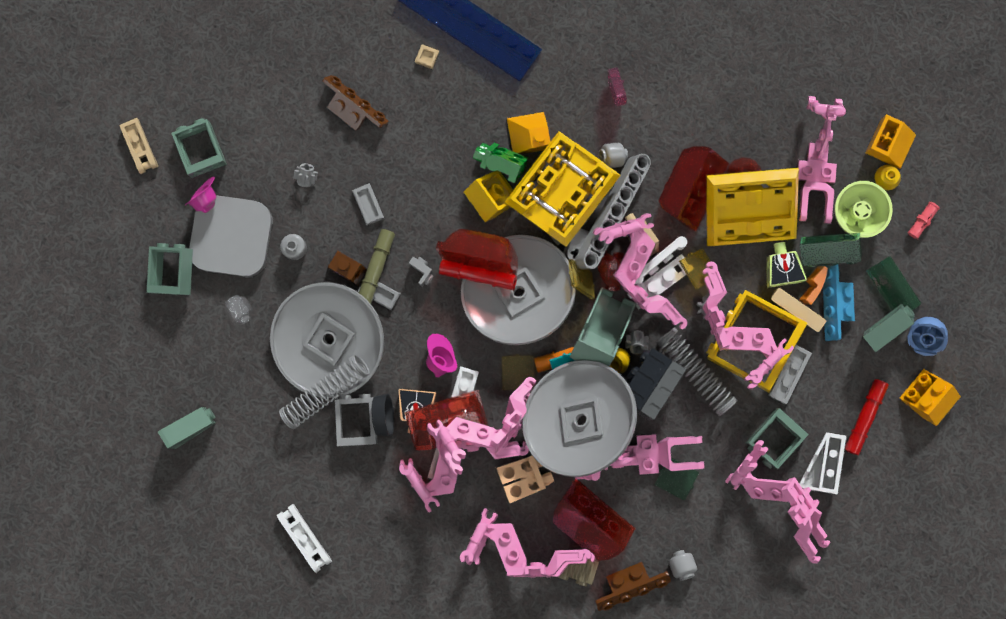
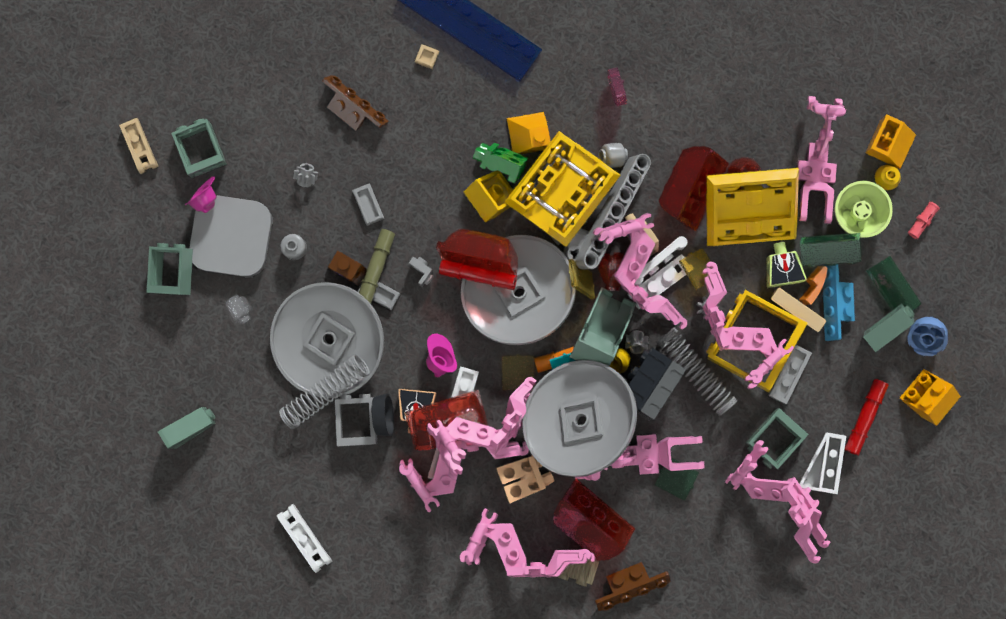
light grey head [669,550,697,581] -> none

